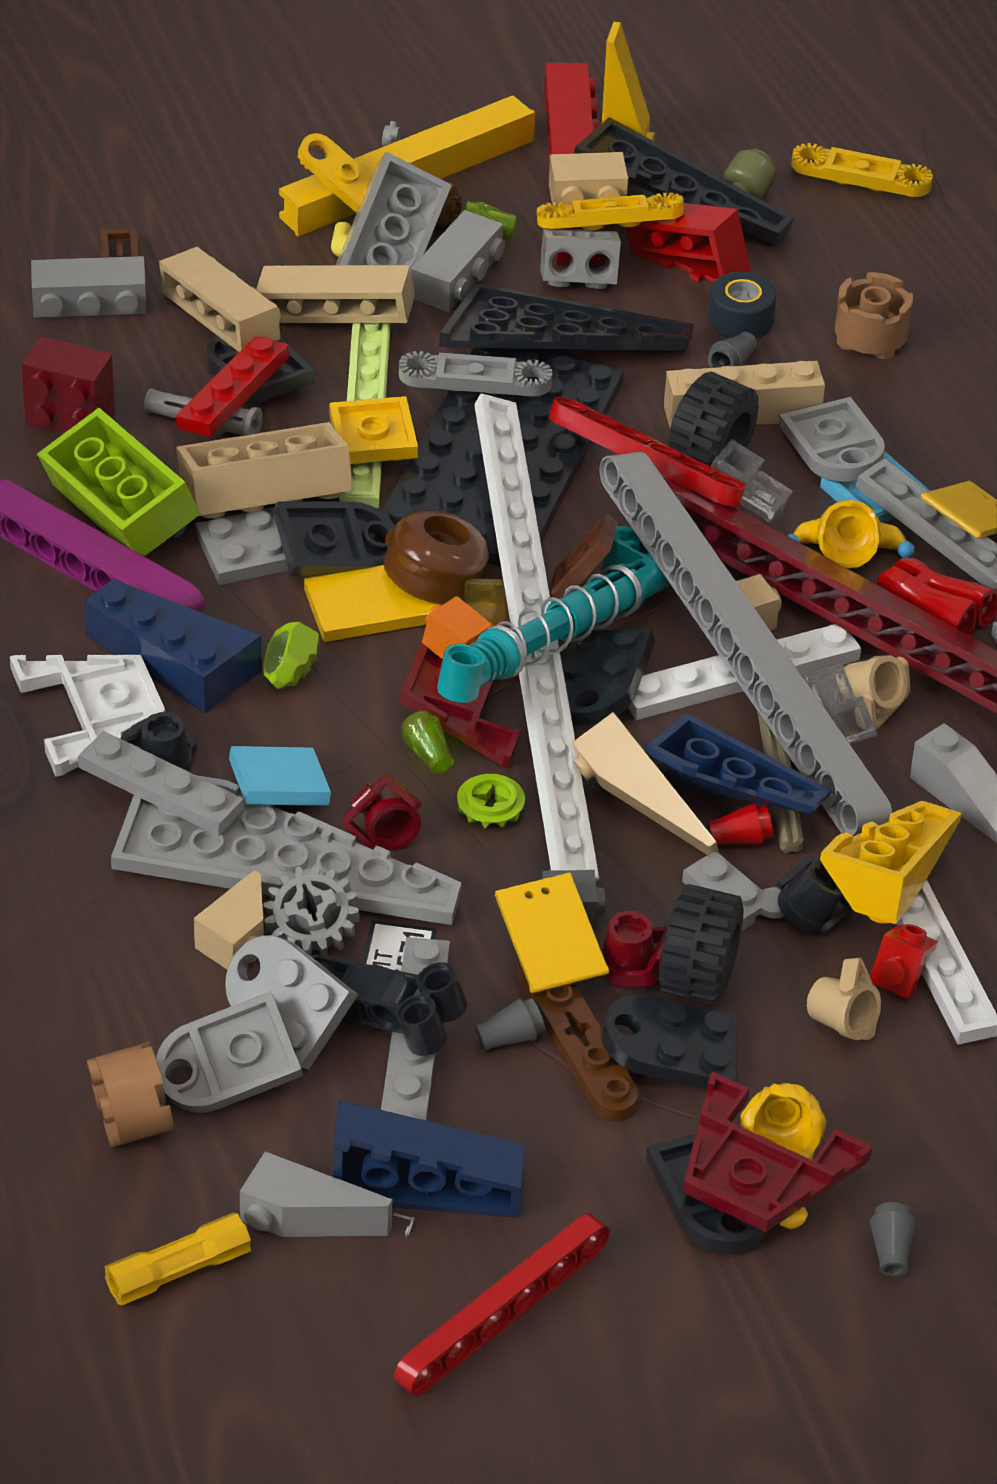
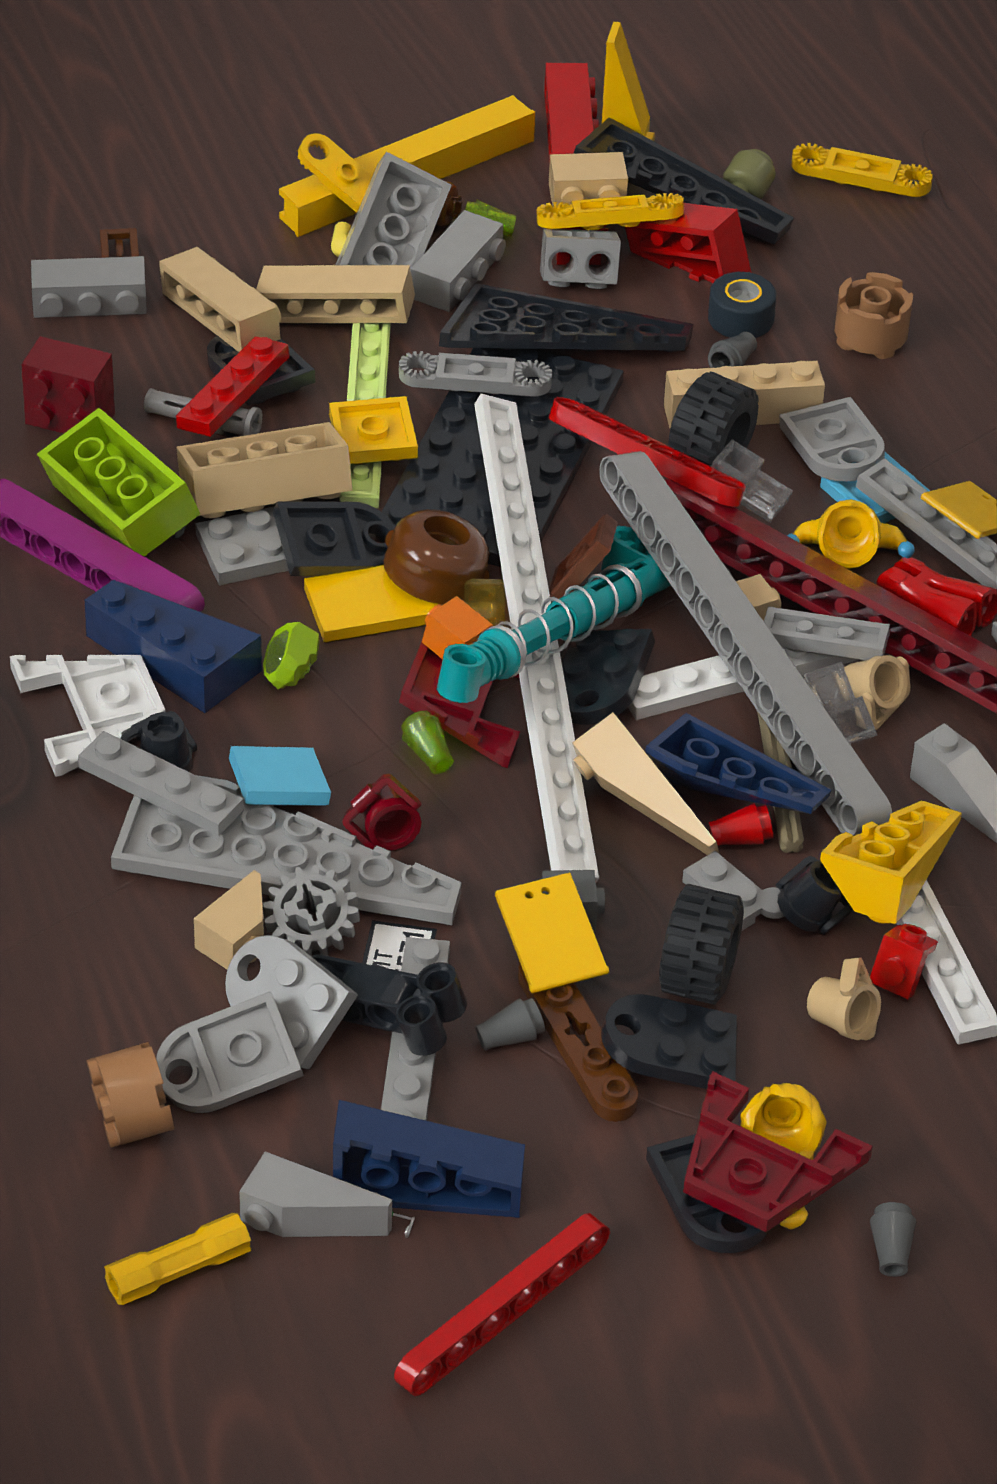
light grey piece [382,121,401,146] -> none
lime gear [457,774,525,829] -> none
dark red piece [600,911,668,988] -> none
none -> light grey plate [764,607,890,661]

